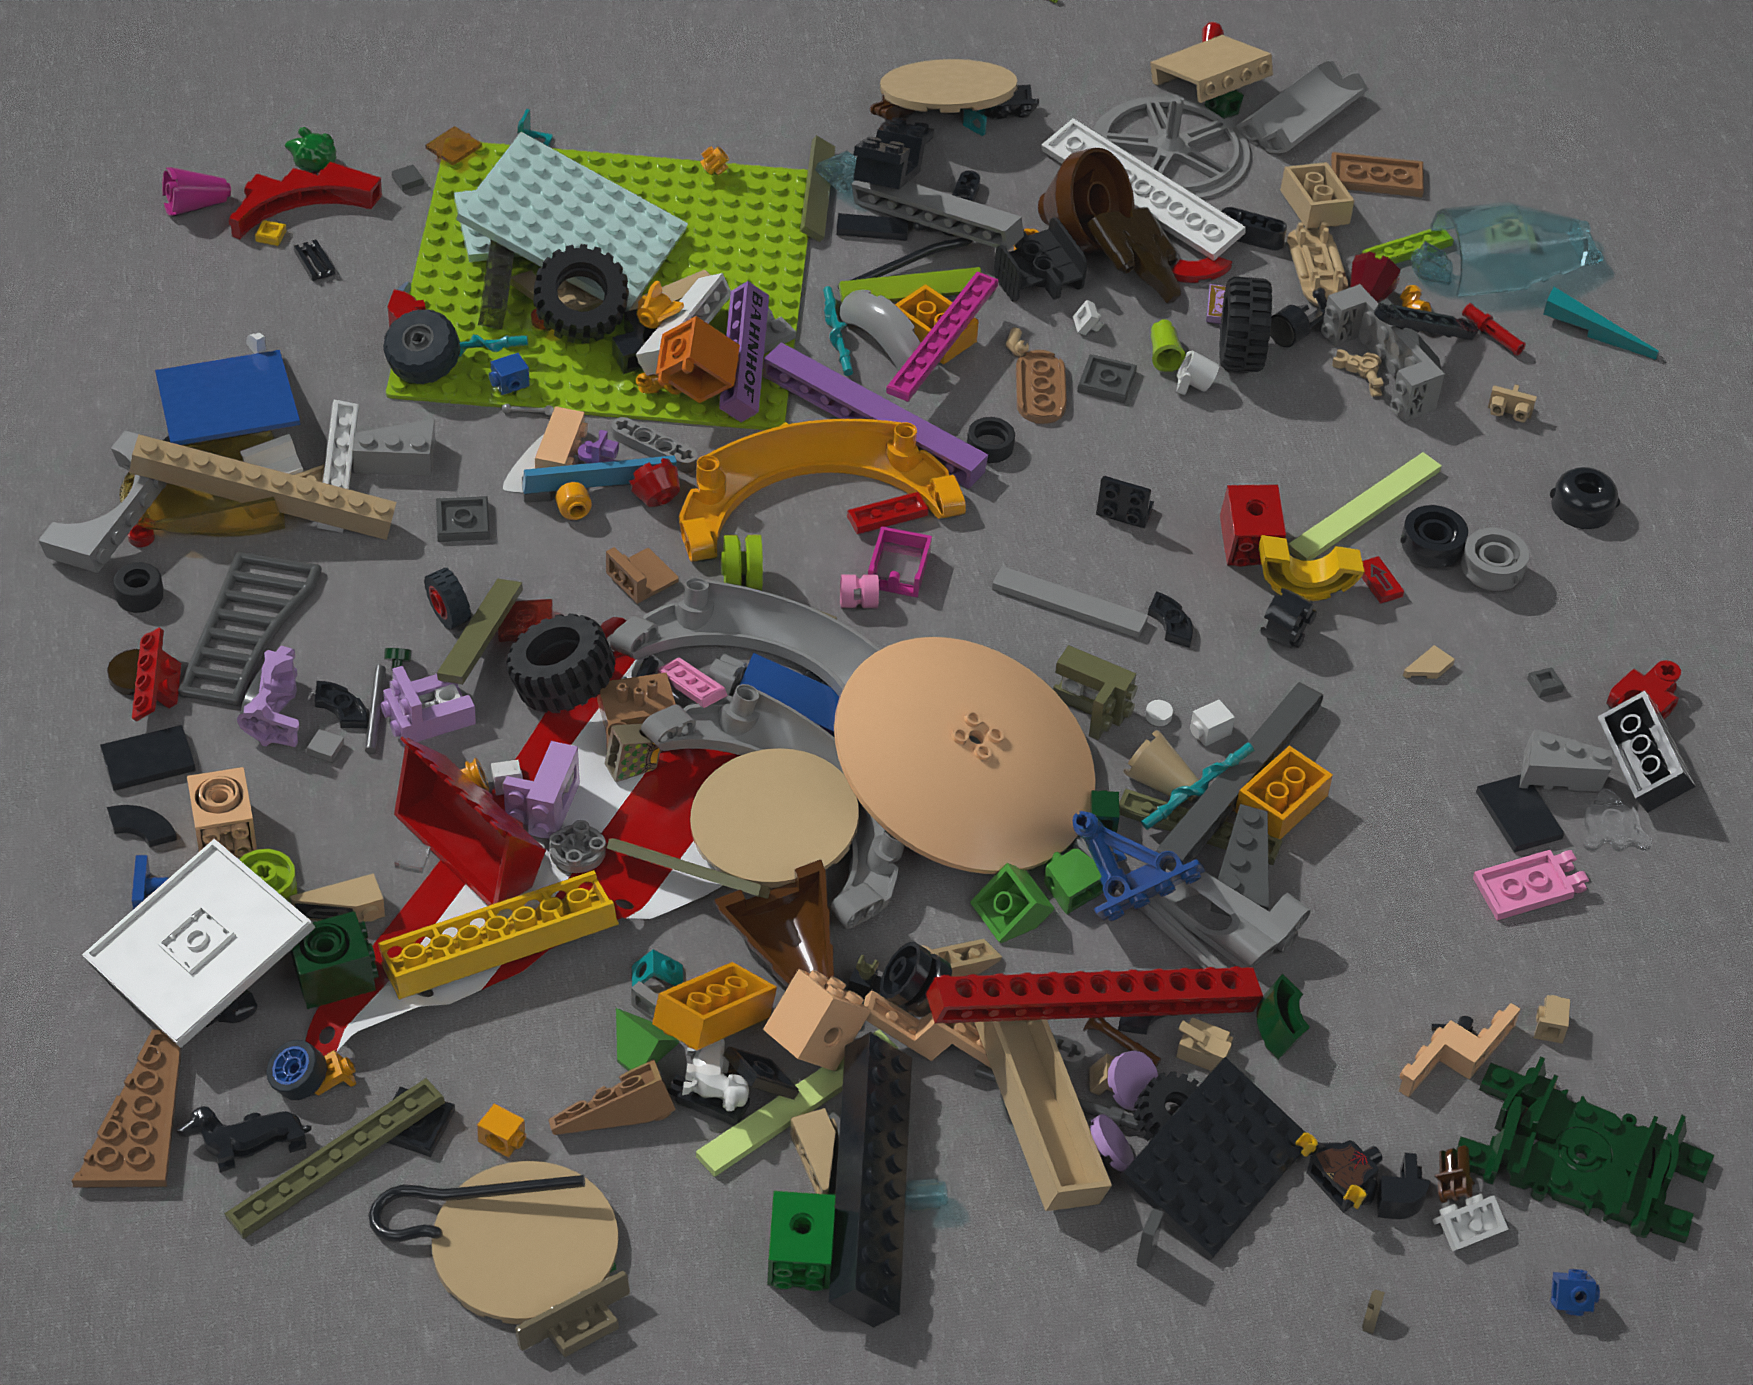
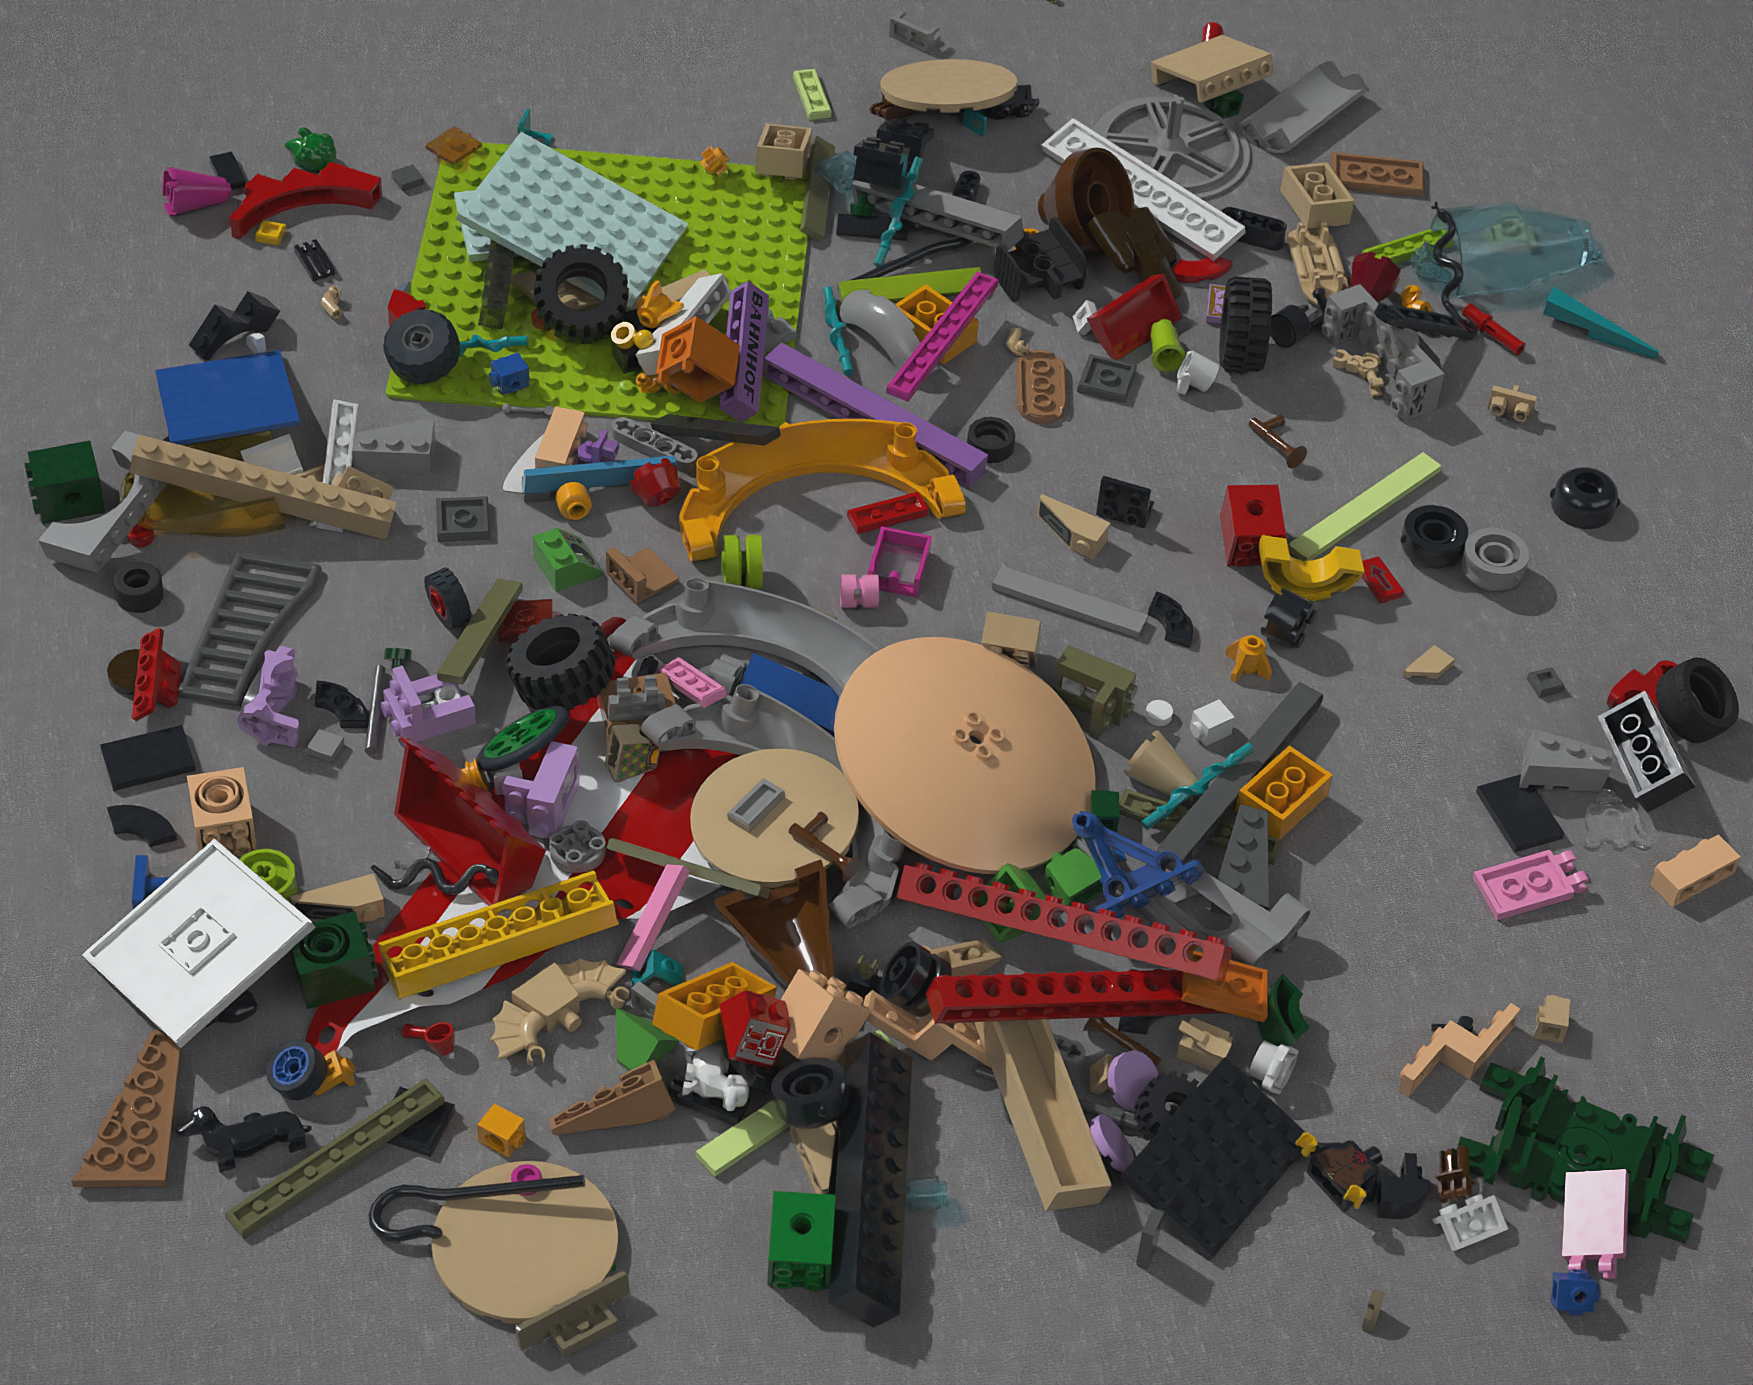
none -> dark green brick [24,440,105,524]
none -> black arch [189,291,281,360]
none -> black tile [209,151,246,190]
none -> tan arm [321,286,342,319]
none -> tan bracket [332,466,394,500]
none -> black animal [371,858,499,896]
none -> red bar [402,1022,455,1056]
none -> wedge [477,706,569,772]
none -> tan torso [490,958,630,1066]
none -> dark pink tile [511,1164,542,1196]
none -> bright green slope [533,528,603,592]
none -> light grey plate [607,676,665,721]
none -> yellow plate [611,322,654,349]
none -> bright pink tile [616,864,690,971]
none -> pearl dark grey tile [651,414,781,446]
none -> red slope [719,990,790,1069]
none -> light grey tile [727,778,785,833]
none -> tan brick [755,123,812,180]
none -> black piece [771,1057,850,1129]
none -> reddish brown piece [789,811,862,881]
none -> yellowish green tile [793,69,831,120]
none -> dark green tile [850,194,874,216]
none -> teal piece [873,157,924,267]
none -> light grey hinge [889,11,940,53]
none -> red brick [896,862,1233,982]
none -> tan brick [981,611,1041,669]
none -> tan slope [1037,494,1110,559]
none -> red slope [1086,274,1182,360]
none -> orange tile [1182,951,1268,1022]
none -> light orange brick [1225,635,1272,682]
none -> reddish brown piece [1249,414,1307,469]
none -> white piece [1249,1041,1299,1094]
none -> black animal [1431,202,1464,319]
none -> tile [1562,1169,1629,1279]
none -> light nougat brick [1650,834,1741,907]
none -> black tyre [1656,657,1739,743]

